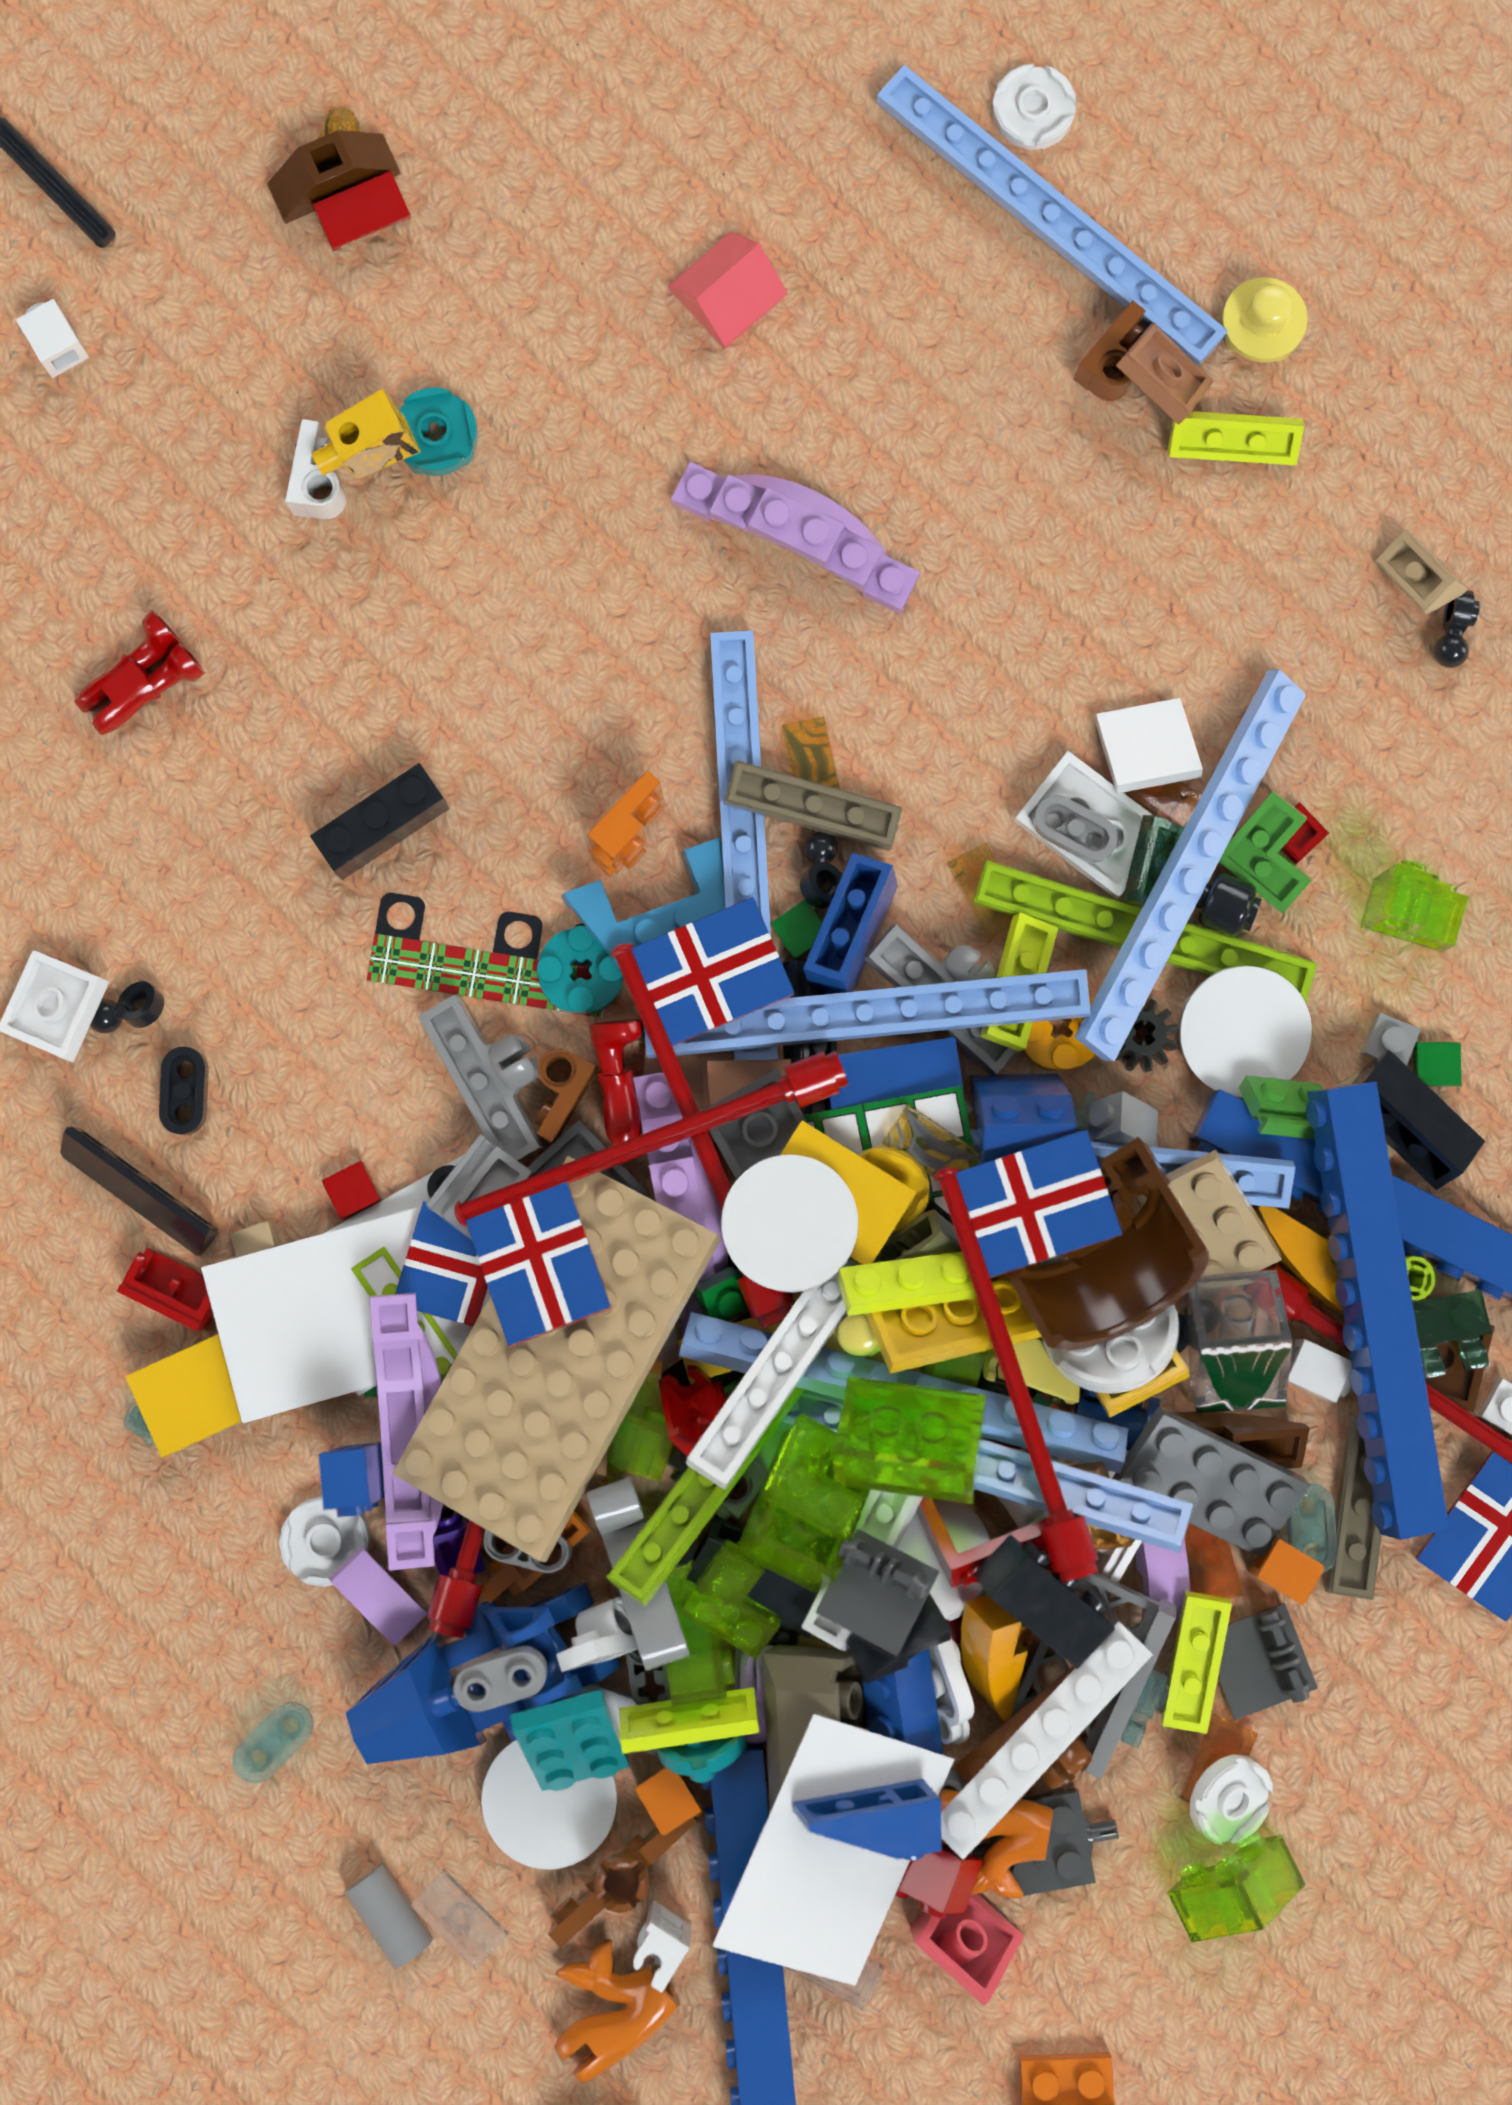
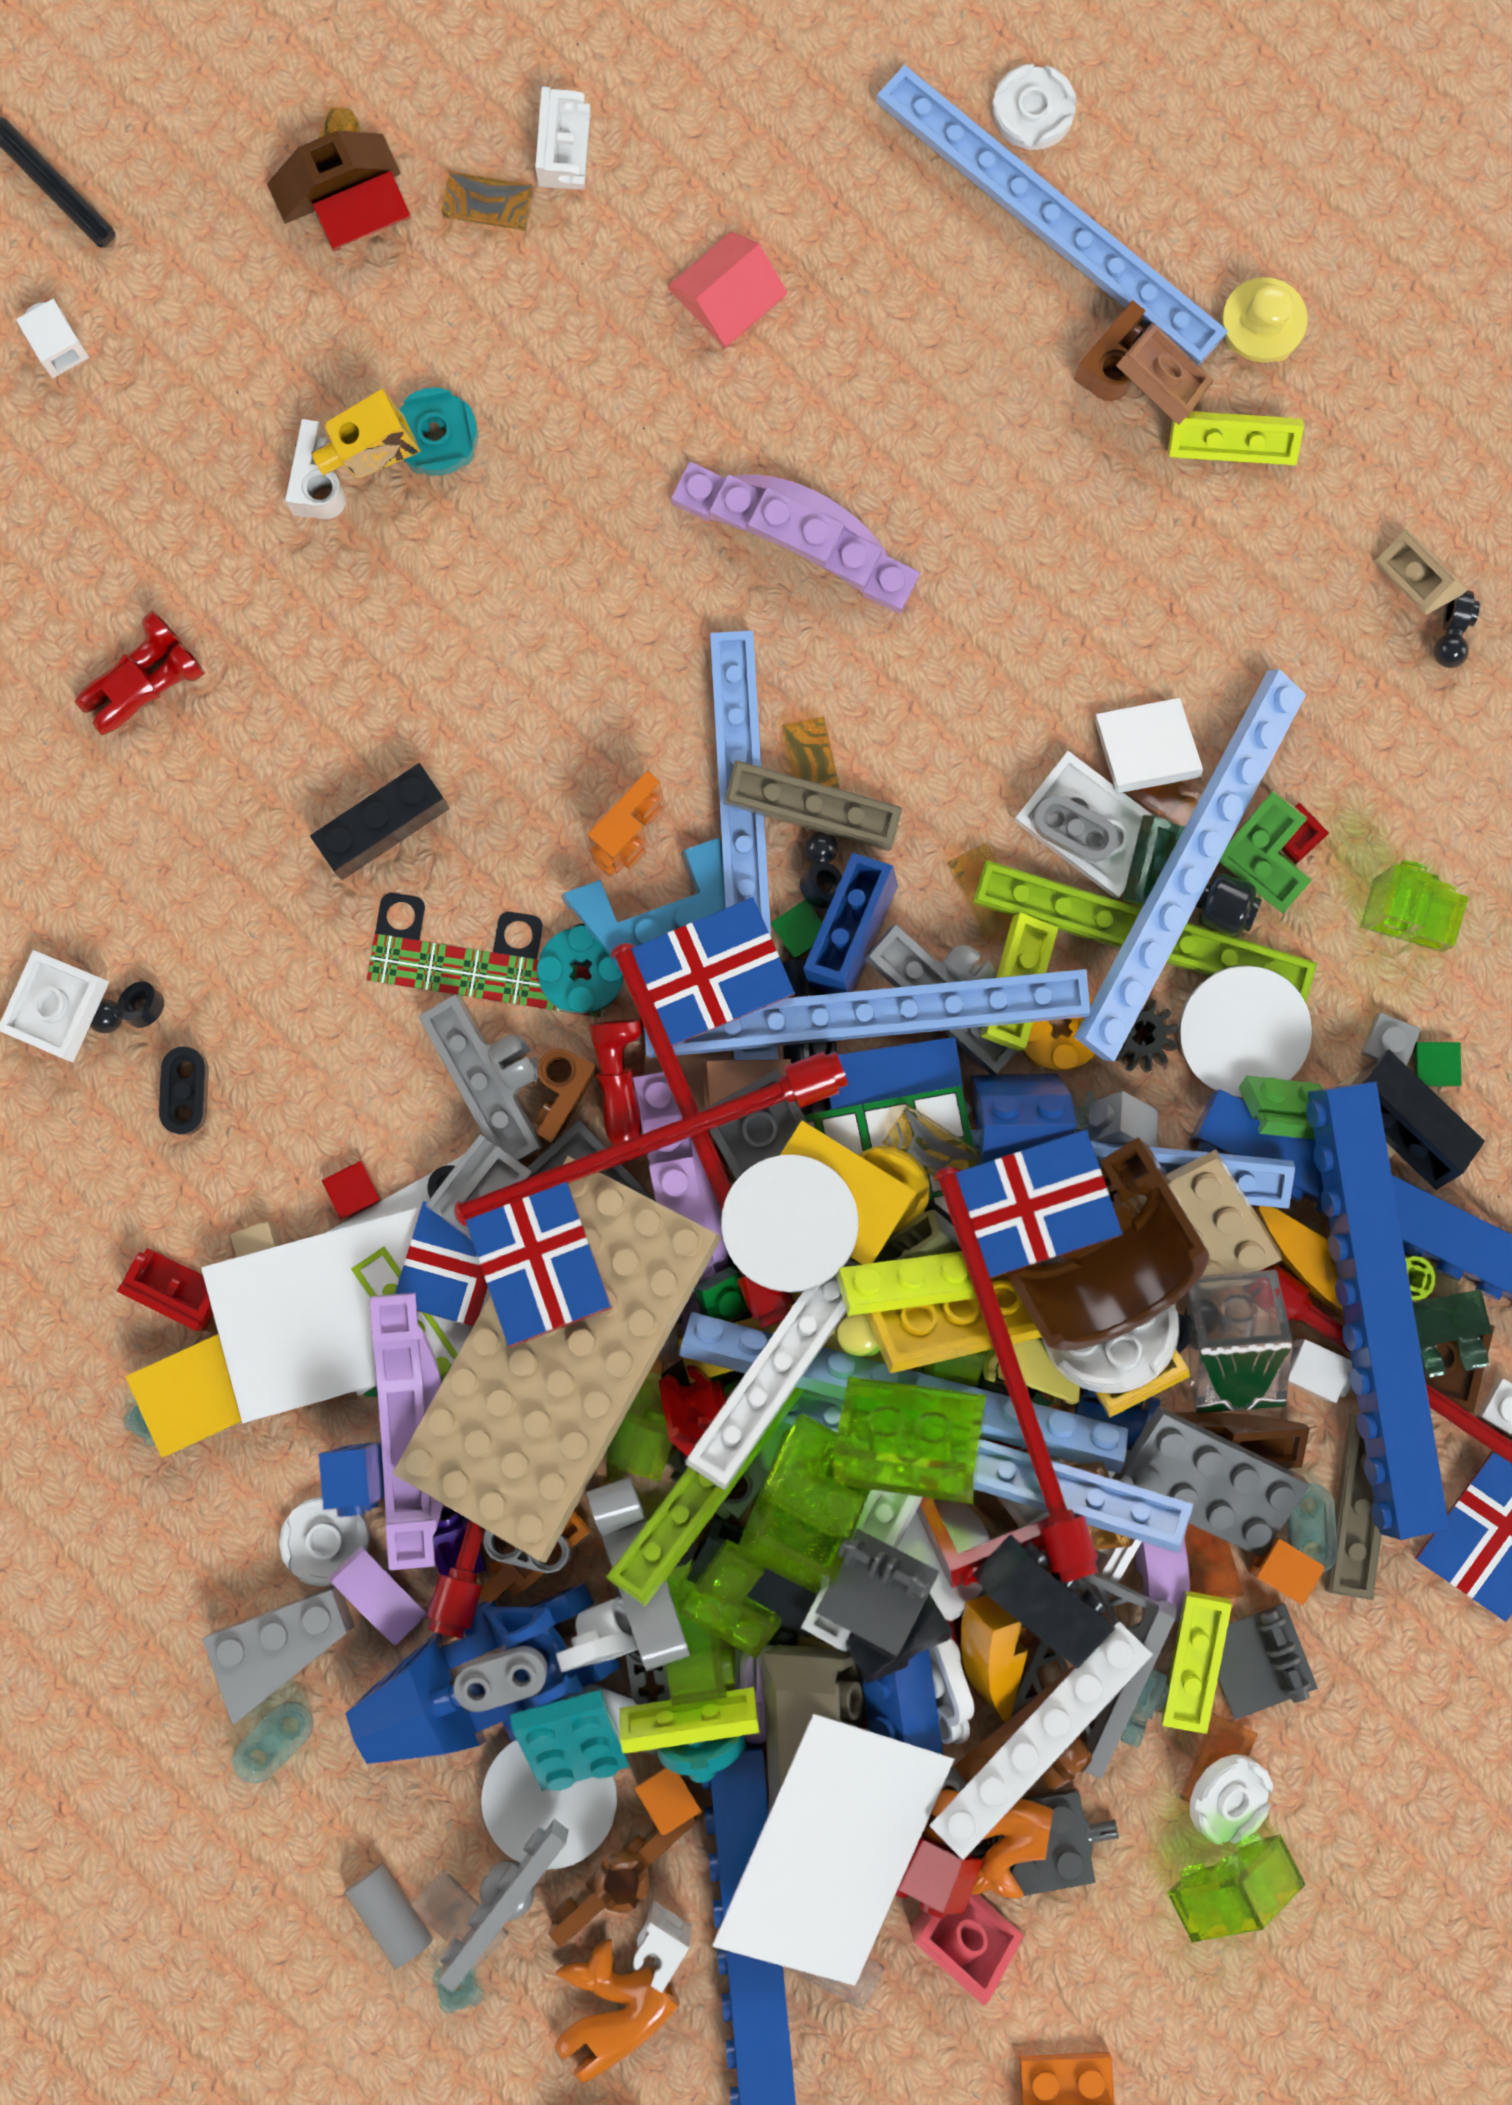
black slope [60,1126,219,1256] -> none
blue slope [792,1779,941,1860] -> none
none -> light grey wedge [202,1586,355,1726]
none -> clear light blue plate [432,1964,483,2013]
none -> light grey plate [438,1819,569,1992]
none -> clear yellow tile [442,171,533,231]
none -> white hinge [535,87,591,190]

